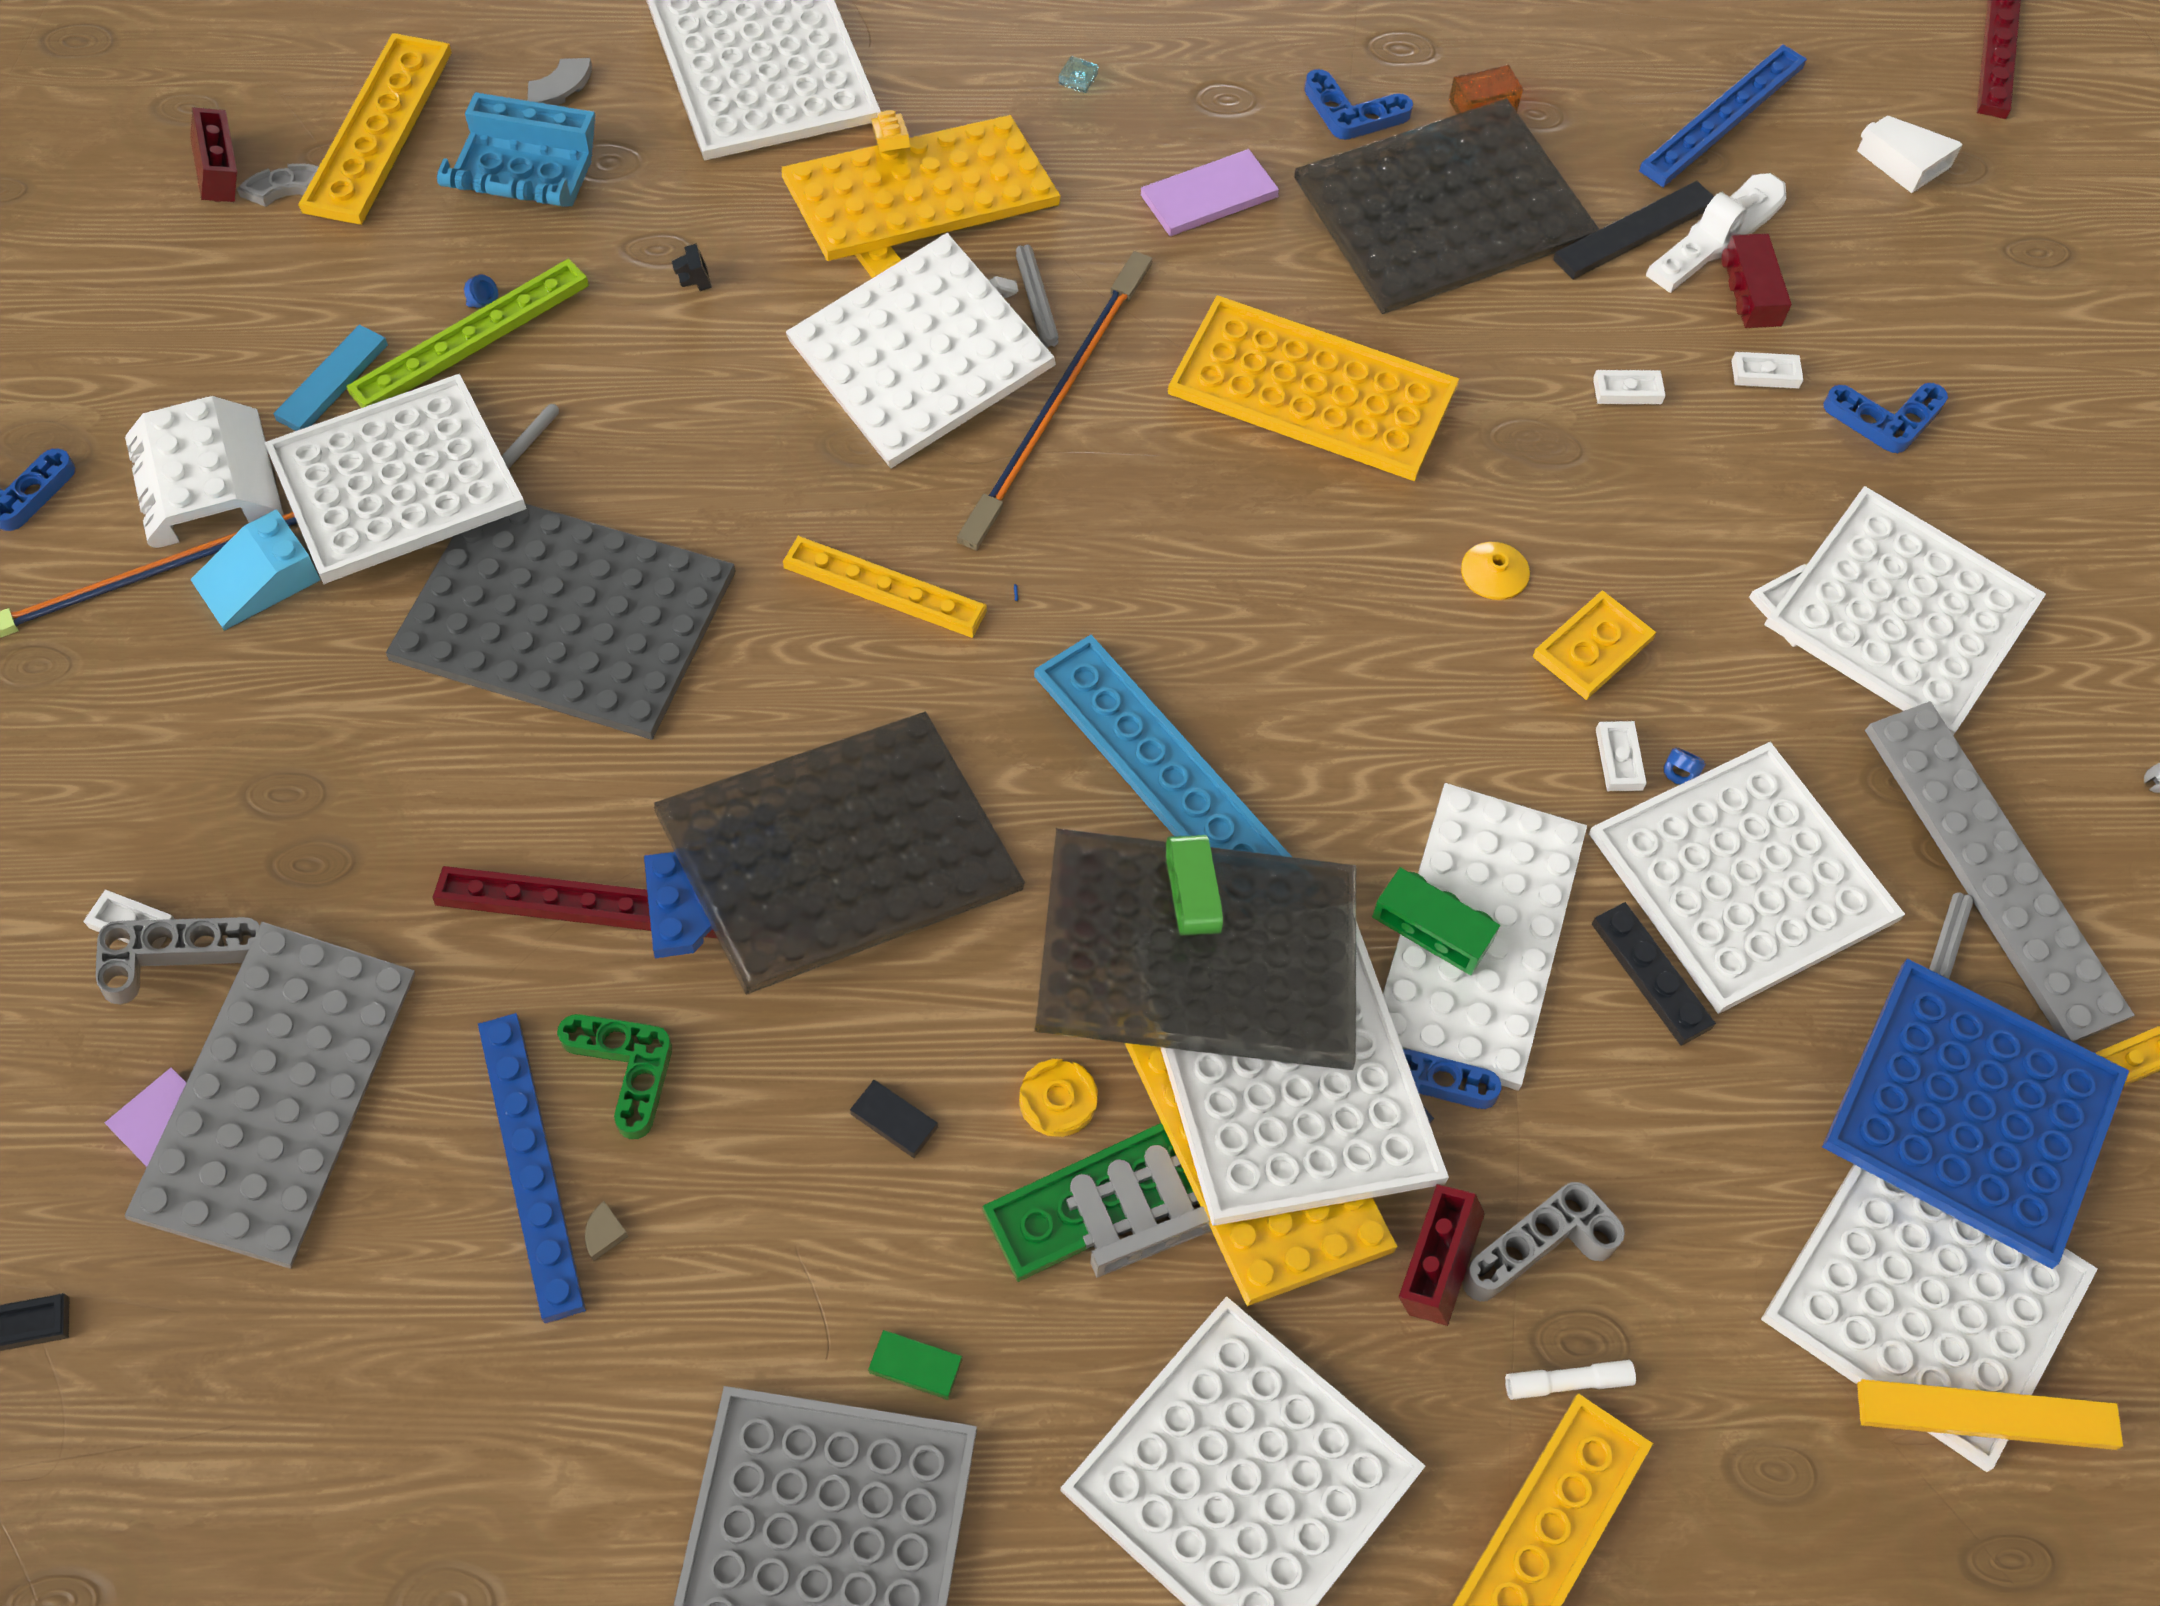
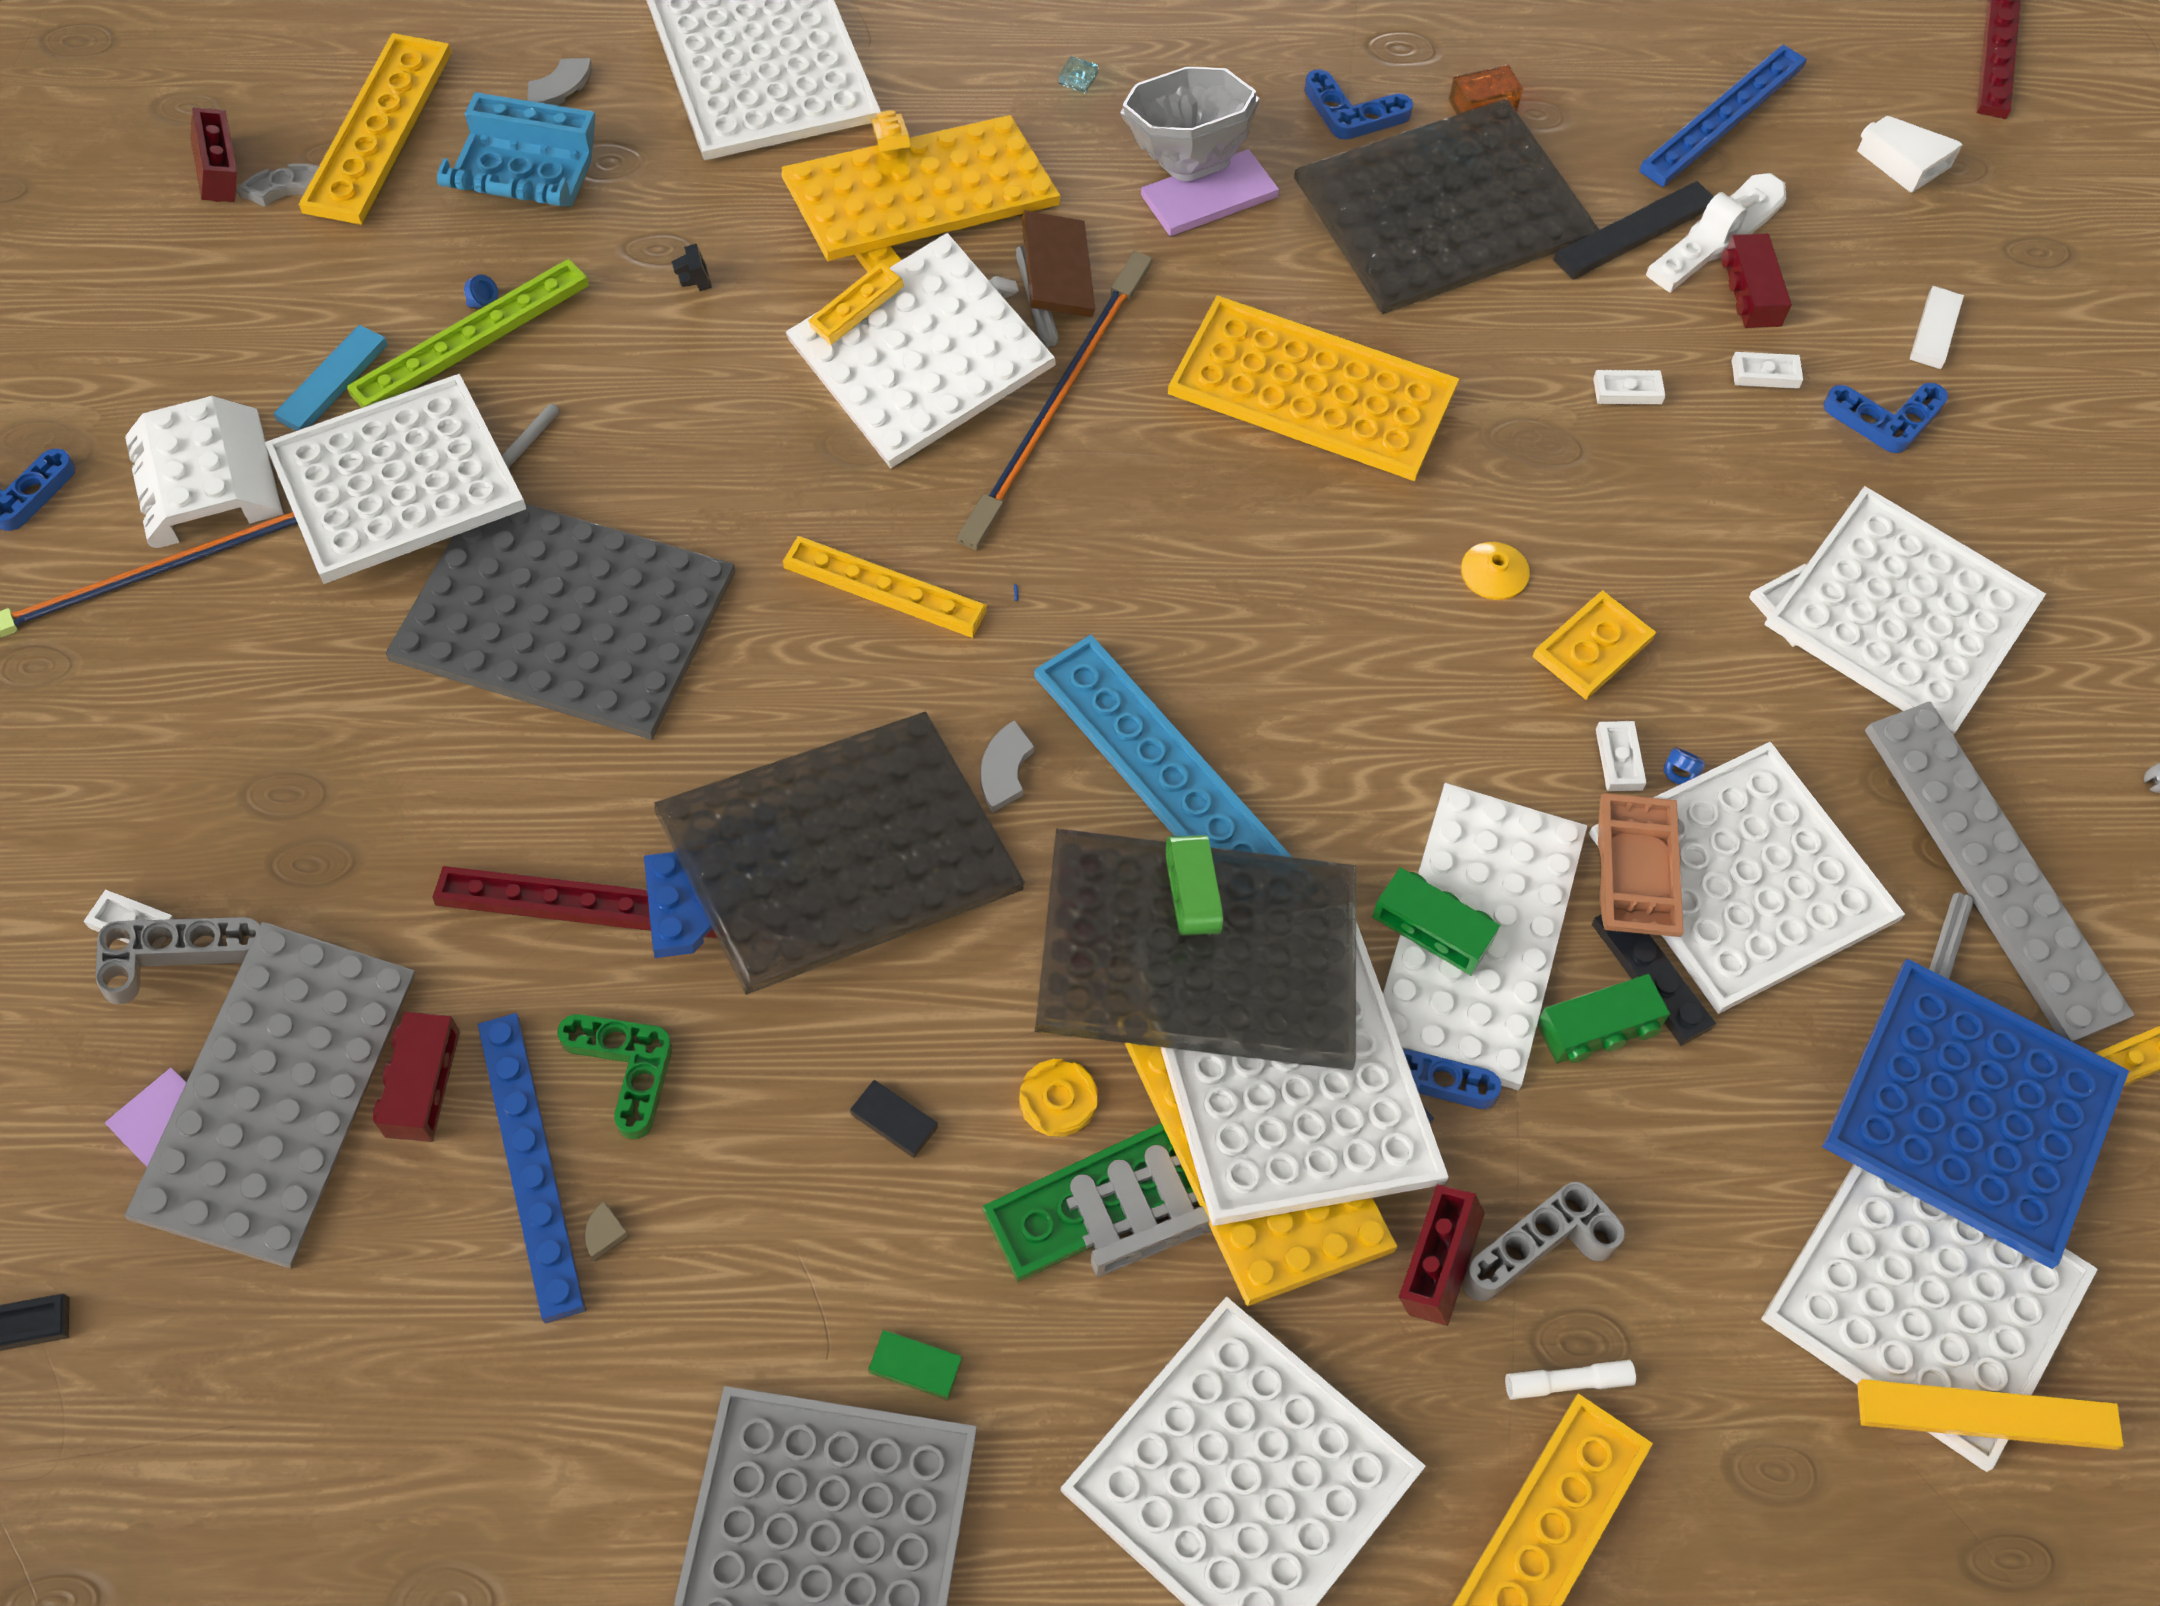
medium azure slope [191,509,321,631] -> none
none -> dark red brick [373,1012,460,1142]
none -> yellow tile [808,261,904,345]
none -> light grey tile [981,720,1034,813]
none -> reddish brown tile [1021,211,1095,317]
none -> light grey rock [1120,67,1259,181]
none -> green brick [1537,974,1670,1064]
none -> nougat slope [1598,793,1684,937]
none -> white tile [1910,286,1964,369]

